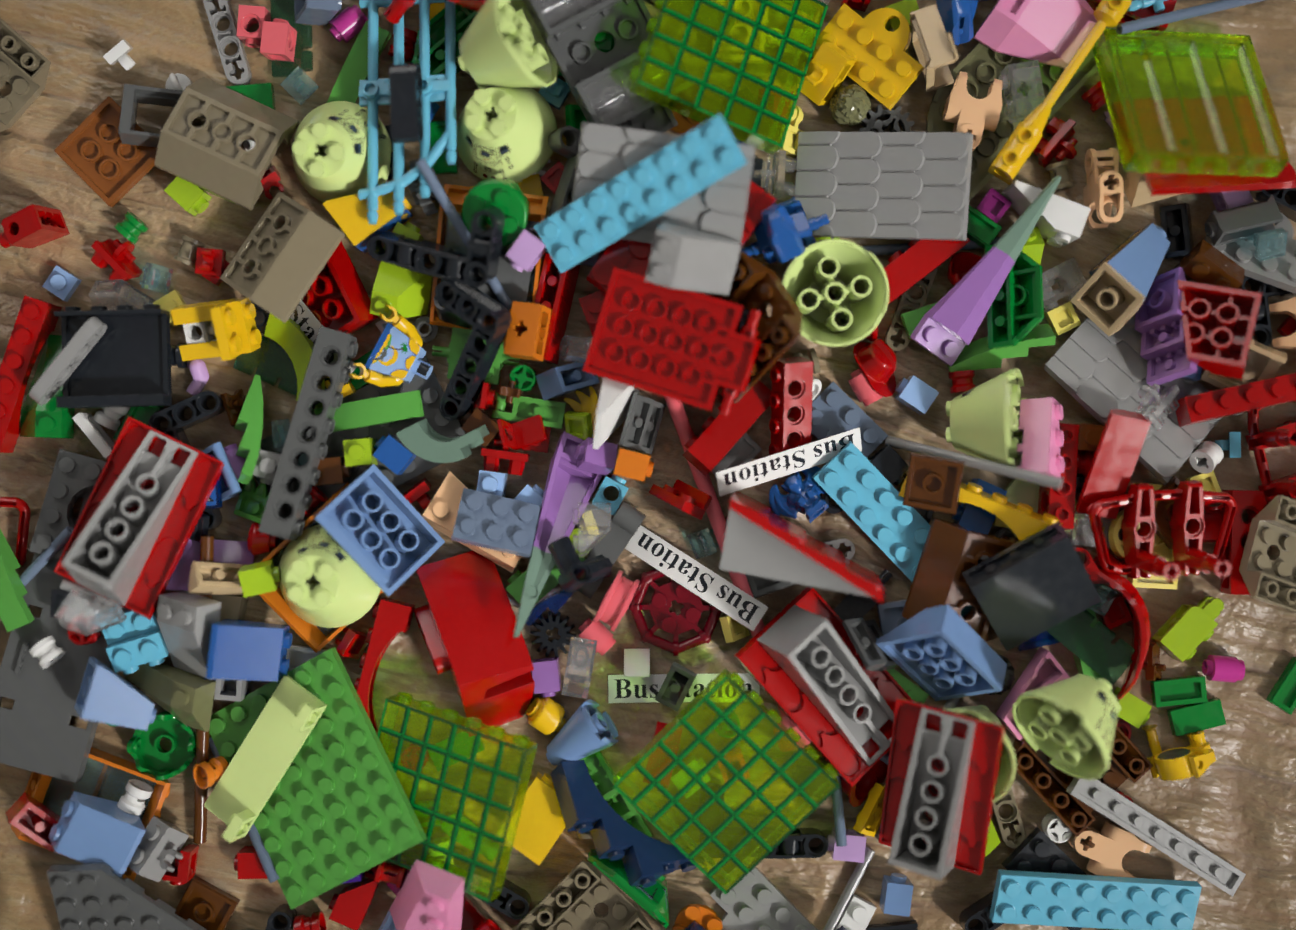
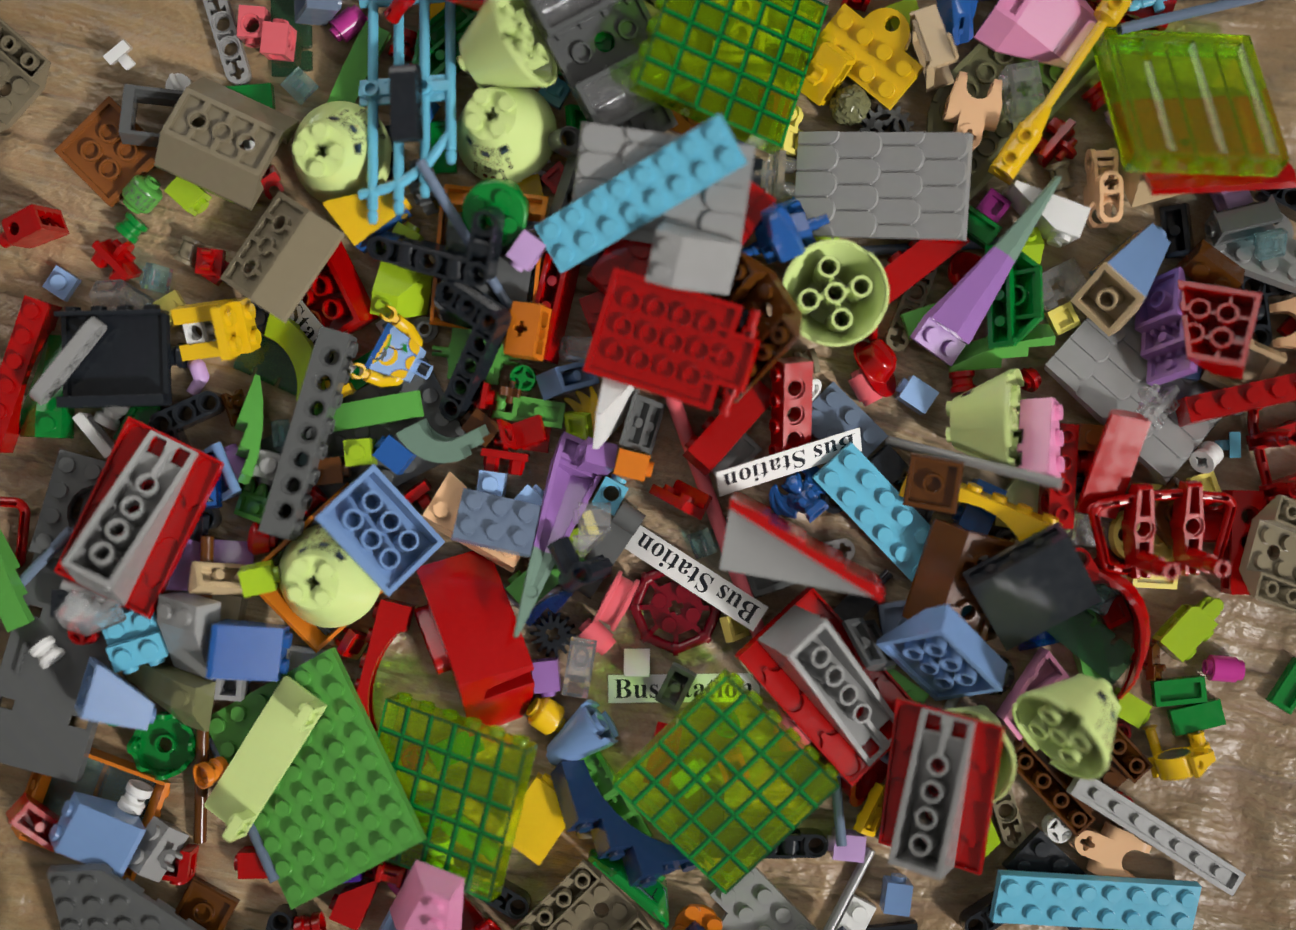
none -> bright green head [122,175,163,214]
none -> red plate [1020,367,1042,393]

